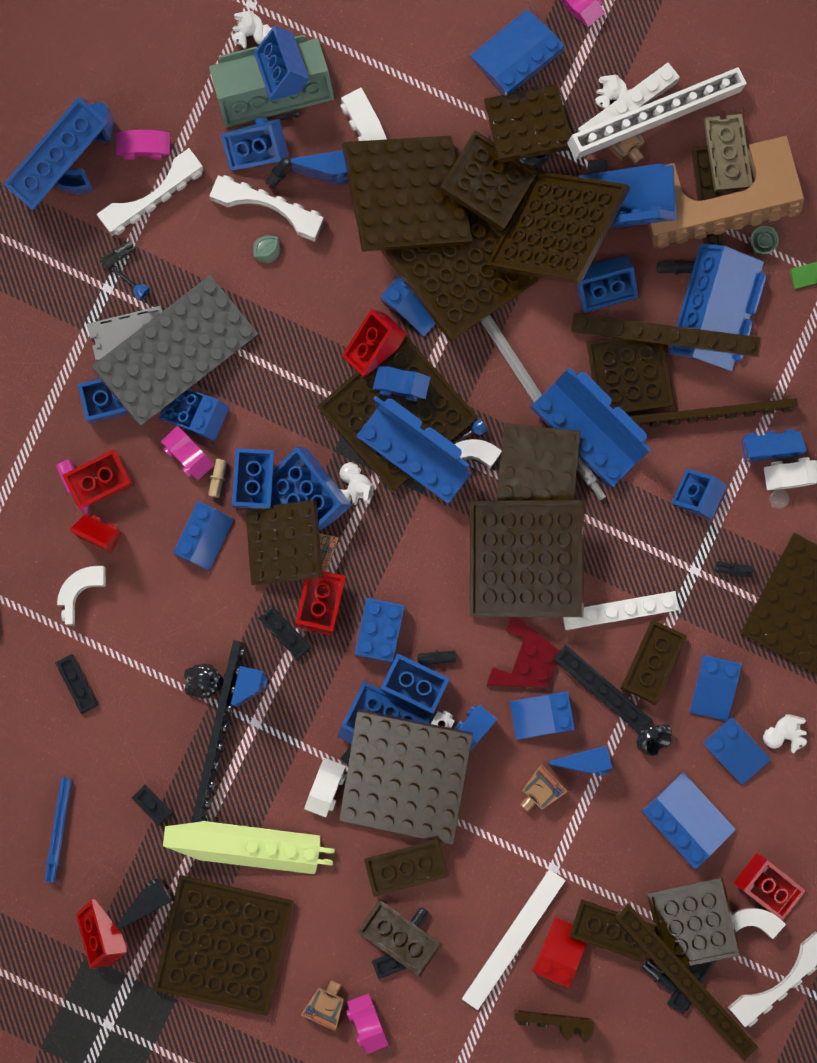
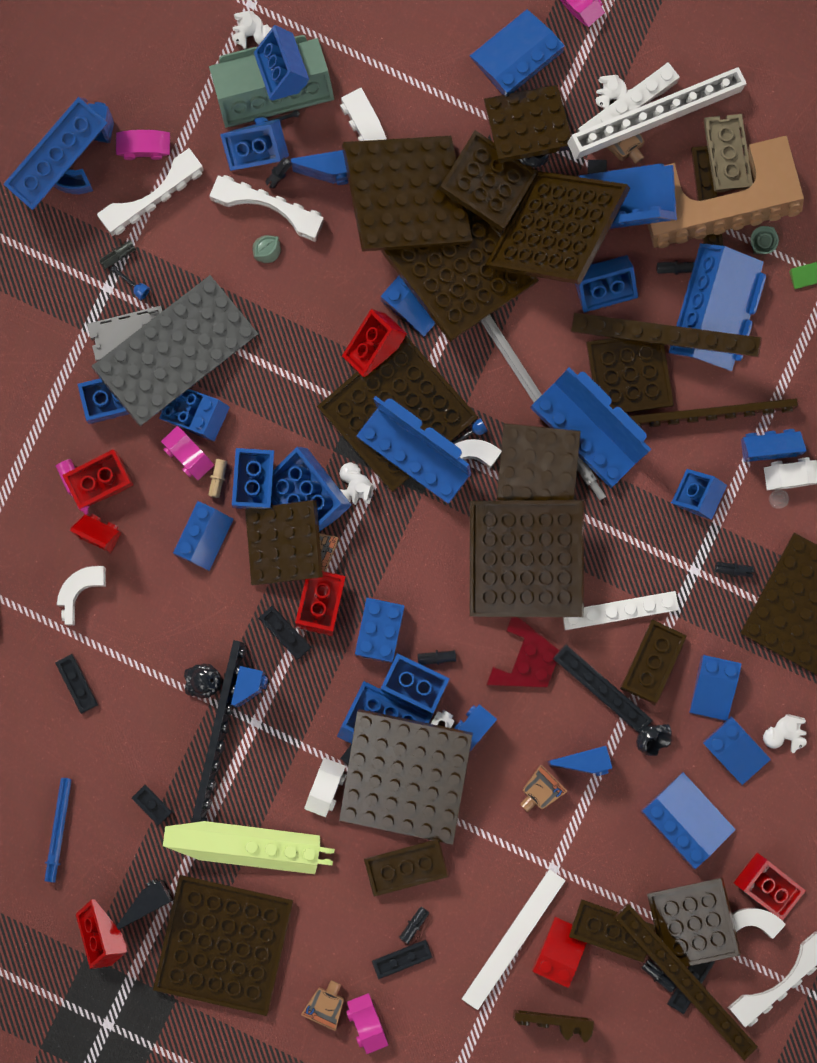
dark brown hinge [357,900,443,977] -> none
blue brick [373,367,430,402] -> none
blue slope [510,691,574,740] -> none

